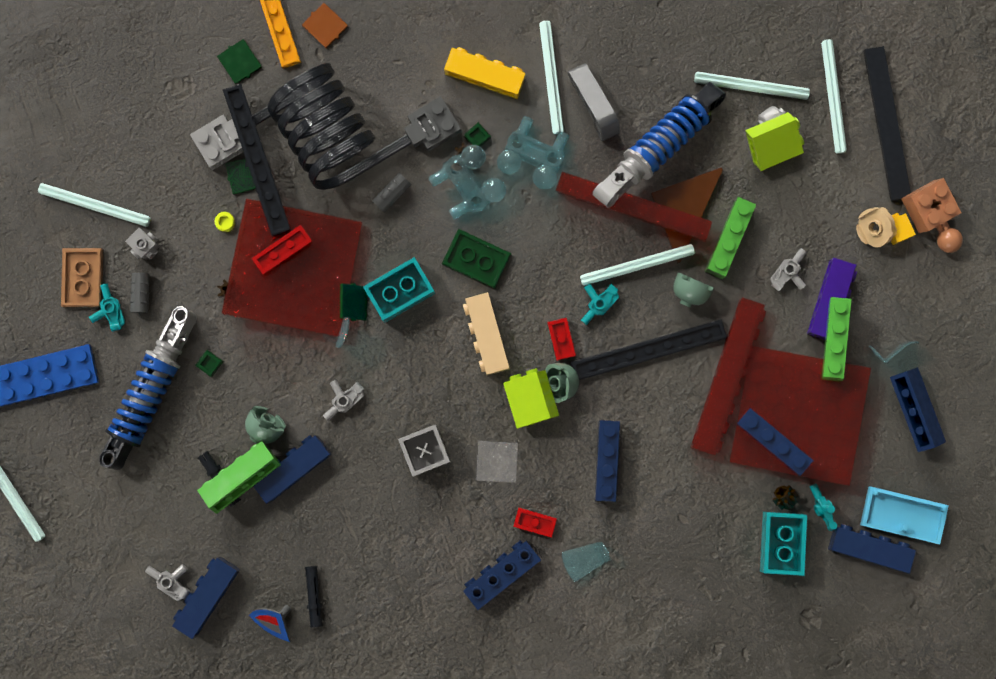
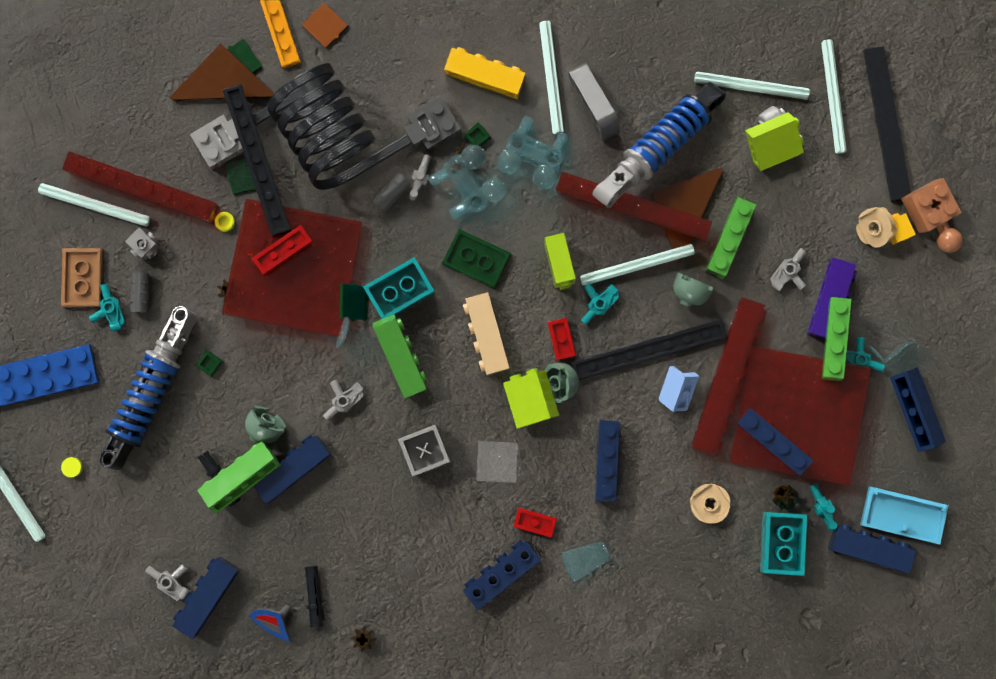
none -> neon yellow tile [61,457,83,477]
none -> clear red brick [62,151,220,225]
none -> reddish brown tile [169,43,274,101]
none -> dark brown gear [350,626,376,652]
none -> bright green brick [372,314,428,398]
none -> light grey piece [409,154,432,200]
none -> lime brick [544,233,576,290]
none -> light blue panel [659,366,699,412]
none -> tan plate [690,484,730,523]
none -> teal piece [845,337,885,372]

